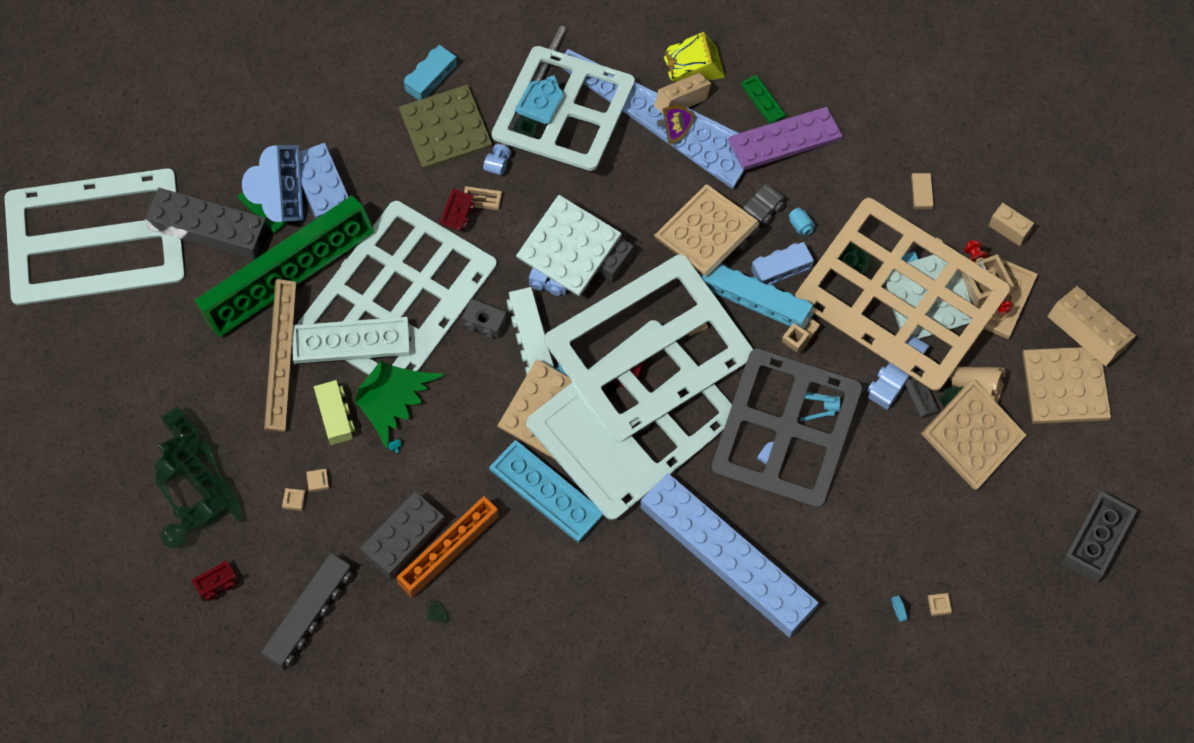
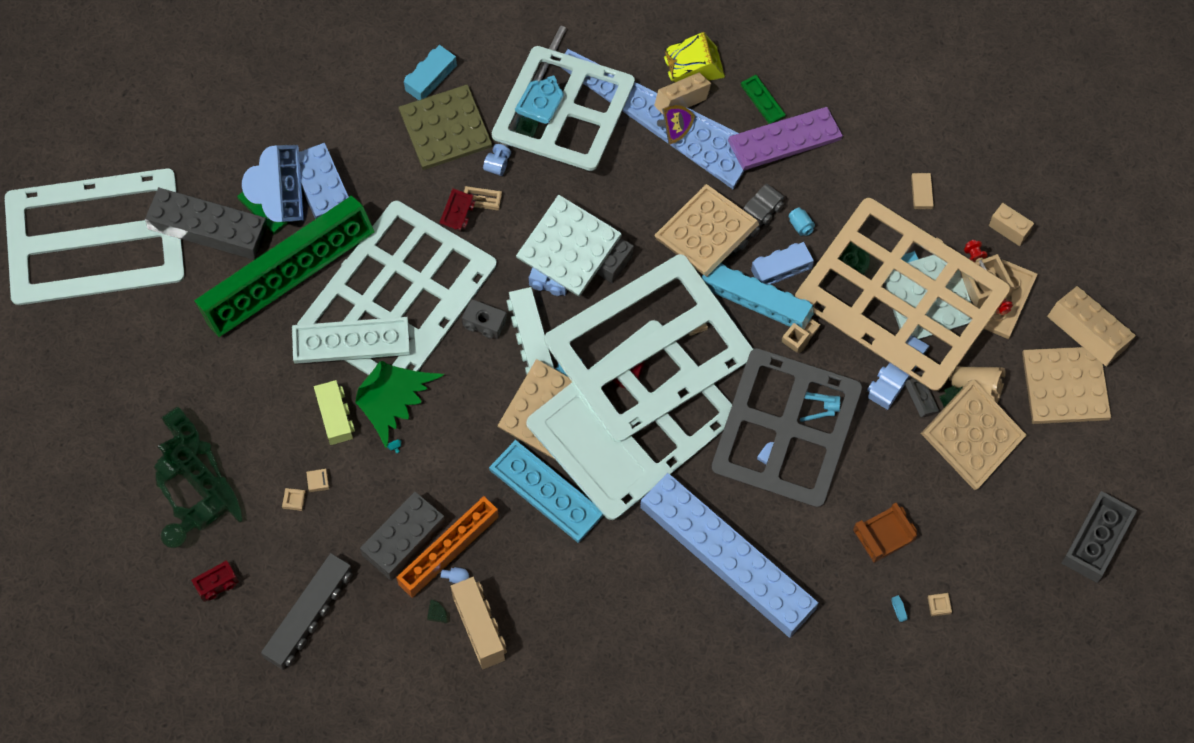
tan plate [264,279,296,432] -> none
none -> light blue cylinder [441,567,469,584]
none -> tan brick [451,577,507,670]
none -> dark orange panel [853,503,917,563]

